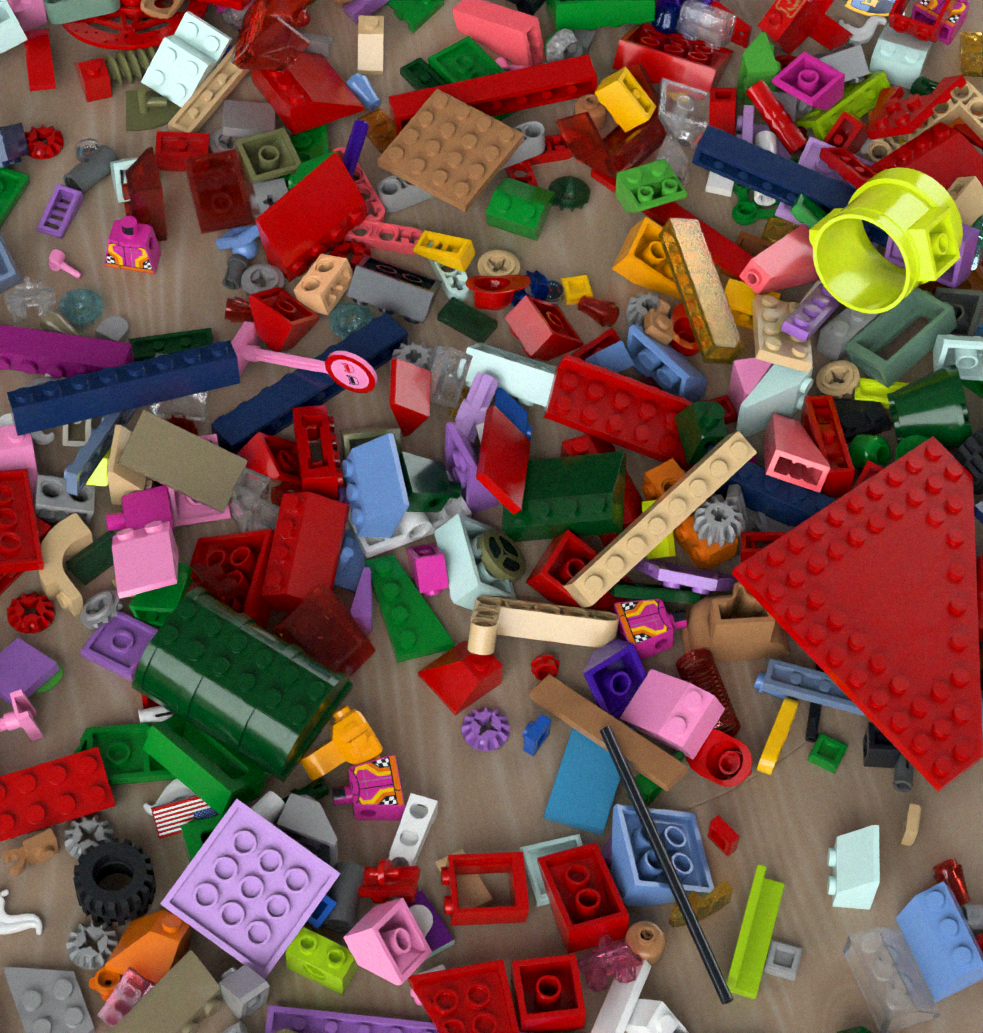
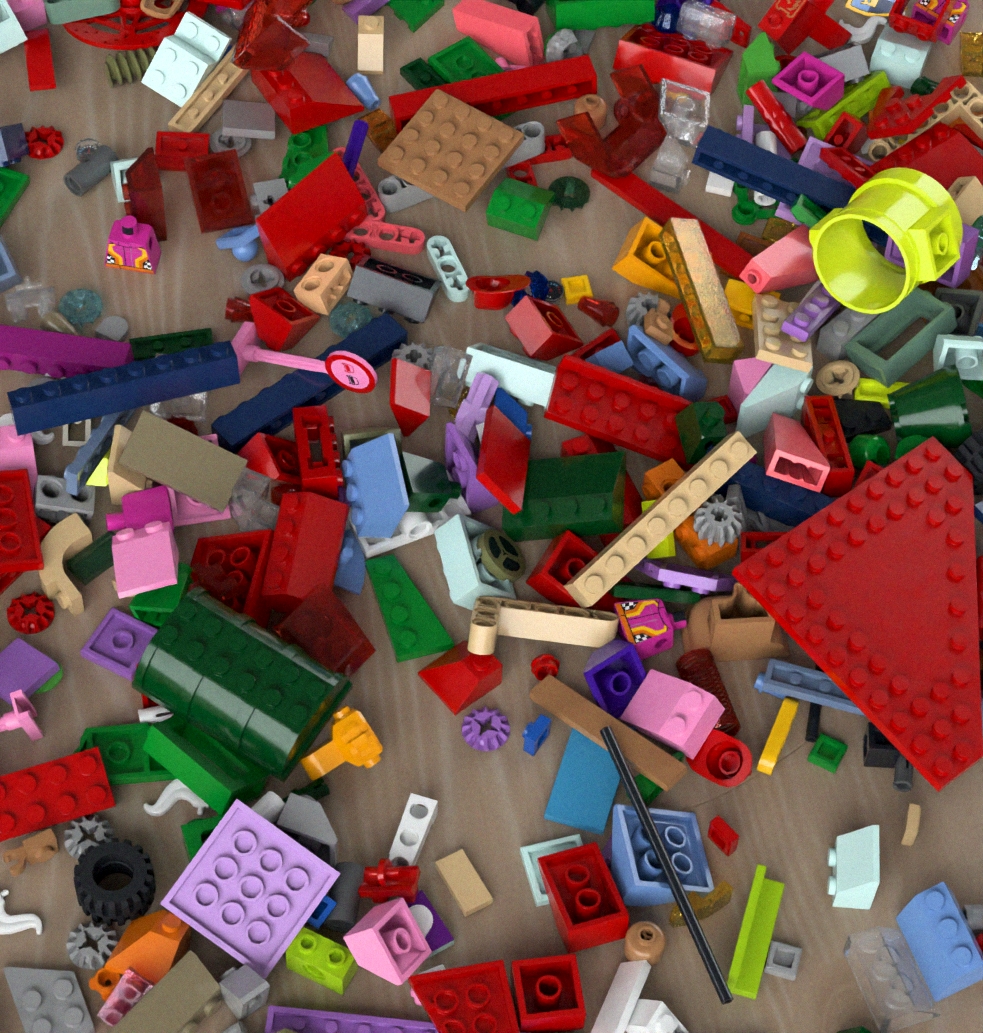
medium lavender slope [37,183,84,239] -> none
bright pink hand [48,249,82,279] -> none
red slope [74,57,112,103] -> none
light grey gear [79,590,123,630] -> none
olive shield [126,86,181,131] -> none
tile [151,795,218,839] -> none
dark grey pin [222,254,248,290] -> none
olive slope [234,127,301,184] -> none
torso [331,754,405,821] -> none
medium lavender slope [348,567,372,633] -> none
dark pink slope [406,543,449,596] -> none
yellow slope [413,230,475,272] -> none
clear green tile [437,297,498,343] -> none
red window [441,852,529,926] -> none
tan gear [477,249,520,276] -> none
clear pink hips [577,935,643,992] -> none
yellow brick [595,67,656,133] -> none
bright green slope [615,158,687,213] -> none
red slope [709,88,737,136] -> none
clear red cone [933,858,971,906] -> none

